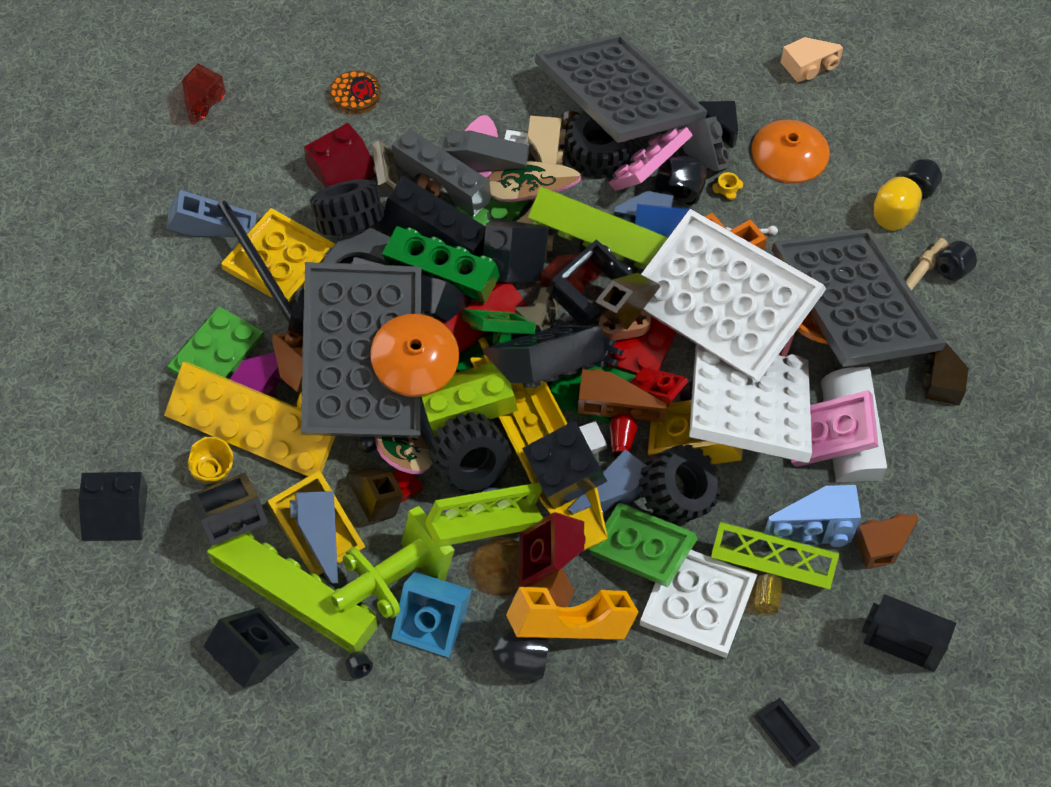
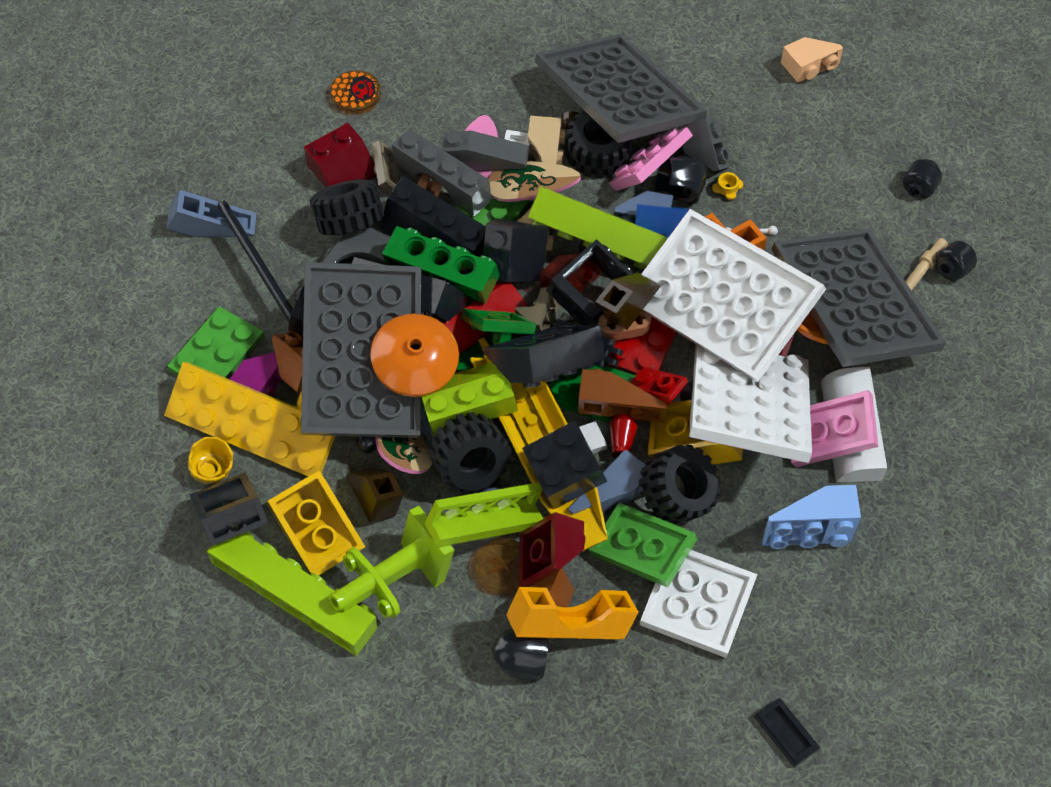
black slope [78,472,148,541] -> none
clear red slope [182,63,226,125] -> none
black slope [203,607,299,688] -> none
yellow plate [221,208,336,304] -> none
sand blue slope [290,491,338,583] -> none
black hinge [345,651,373,679] -> none
dark azure slope [391,572,472,658] -> none
red plate [393,470,423,503] -> none
black slope [698,101,738,148] -> none
lime fence [711,521,839,589] -> none
orange dish [751,120,830,184] -> none
clear yellow piece [754,574,783,614] -> none
dark orange slope [855,513,918,569] -> none
black window [861,594,956,672] -> none
yellow piece [873,177,922,231] -> none
dark brown slope [922,343,969,406] -> none

